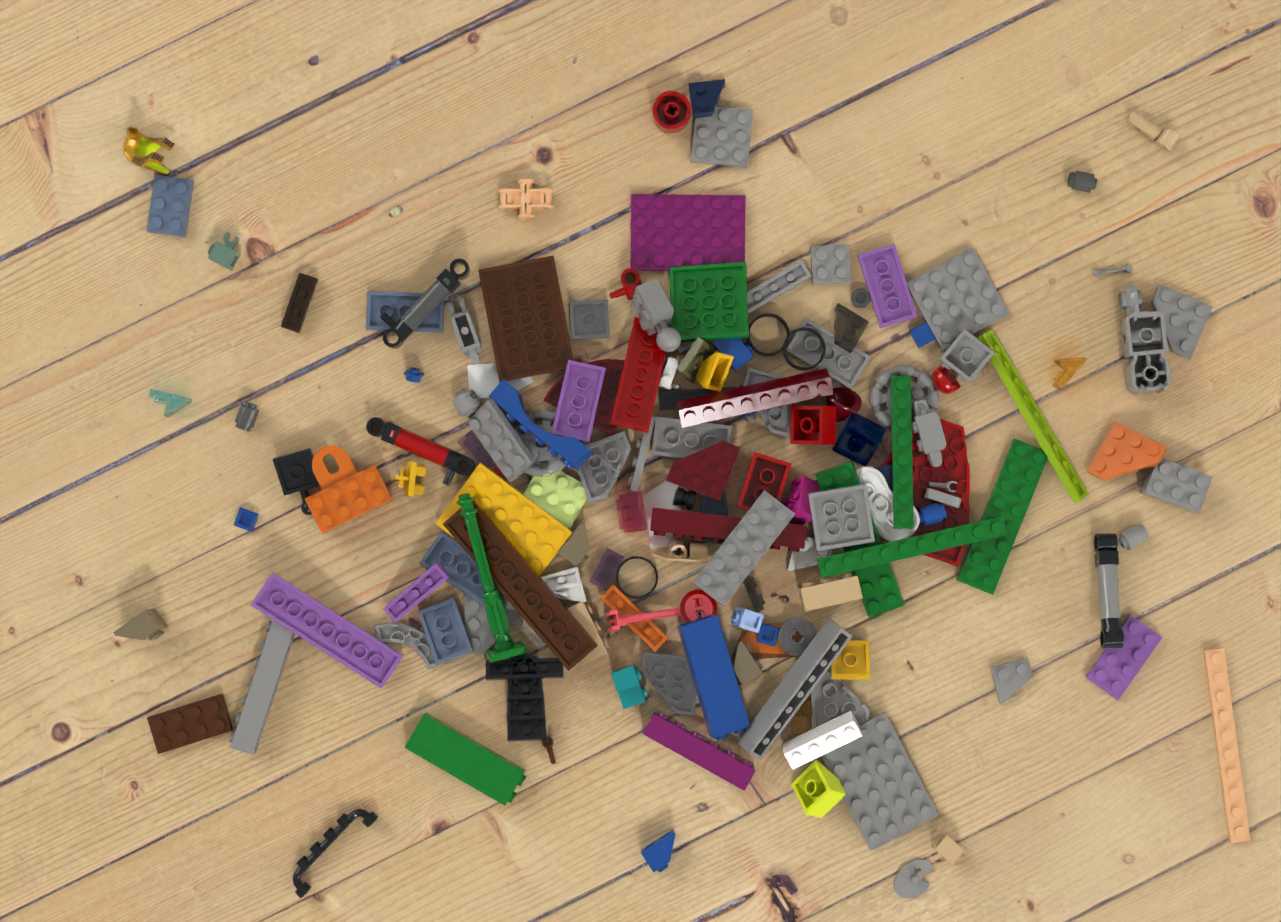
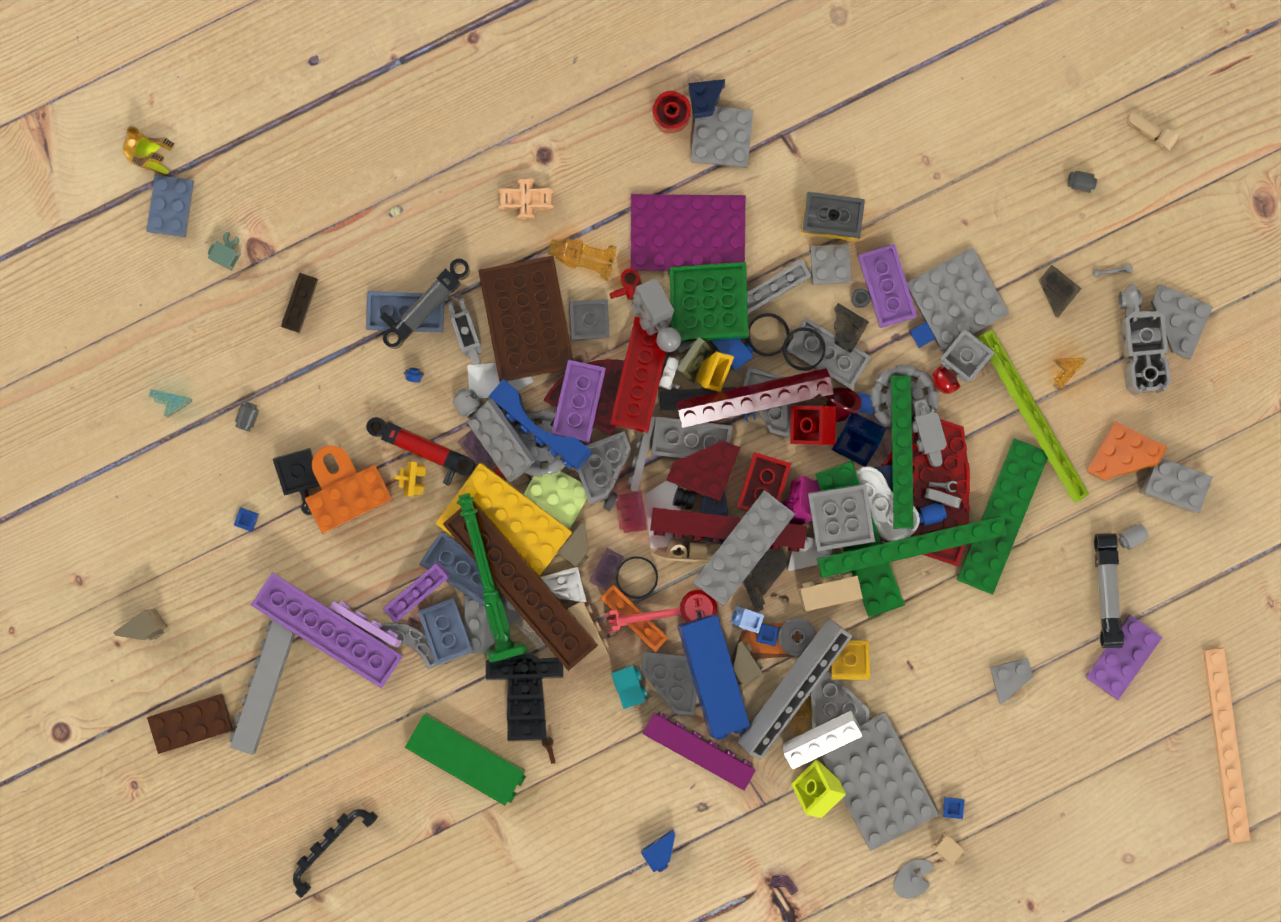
none -> lavender plate [329,600,402,647]
none -> clear yellow piece [548,239,617,281]
none -> dark grey tile [603,491,618,511]
none -> clear smoke wing [751,546,789,596]
none -> dark grey piece [800,192,865,242]
none -> blue plate [857,392,874,415]
none -> blue plate [942,797,965,819]
none -> clear smoke wing [1038,265,1082,318]

